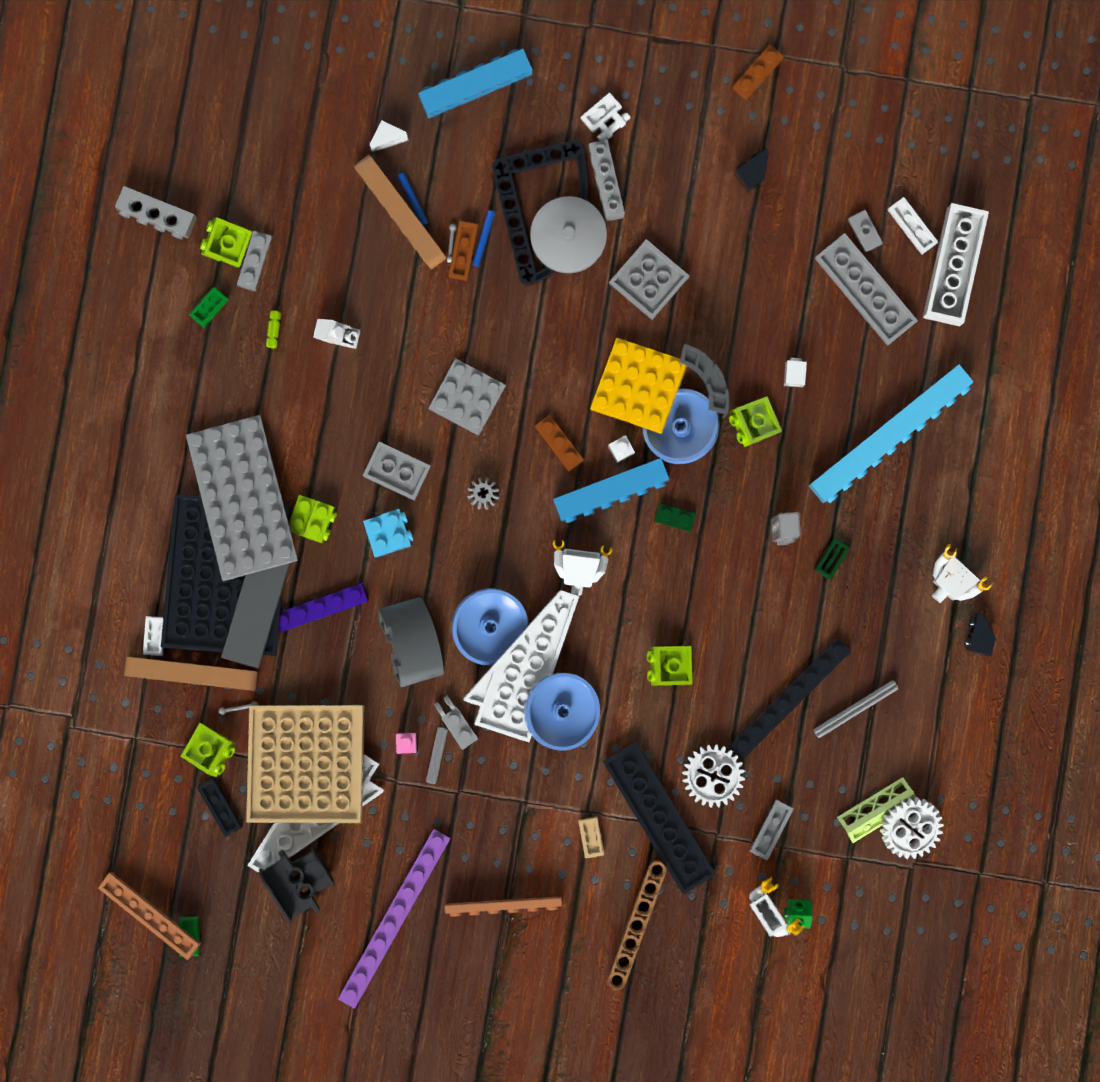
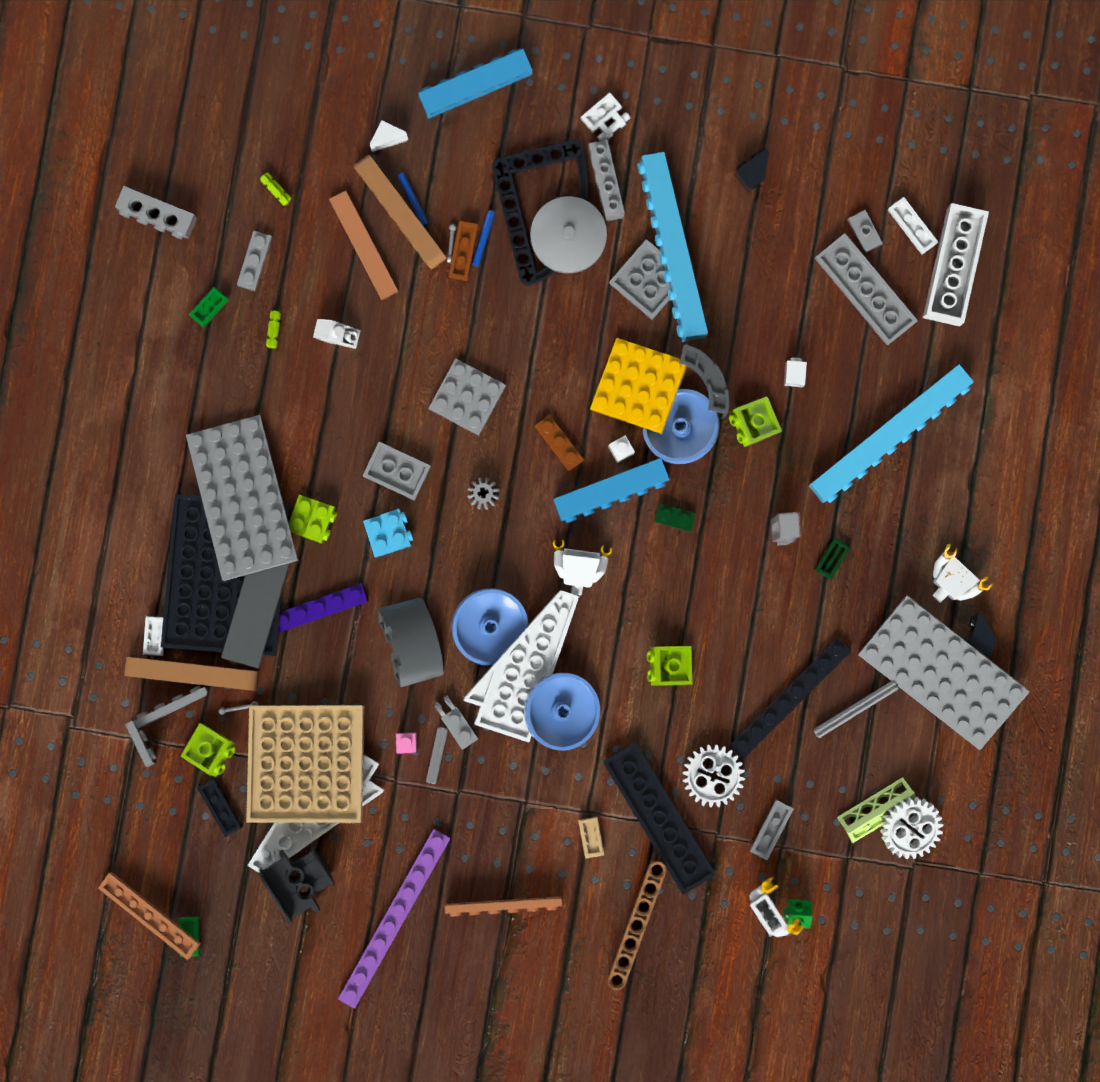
lime plate [200,217,252,268] -> none
dark orange plate [732,45,784,101] -> none
none -> light grey bracket [125,686,207,767]
none -> lime axle [260,172,291,206]
none -> nougat tile [329,191,398,300]
none -> medium azure brick [638,152,708,342]
none -> light grey plate [858,595,1030,750]

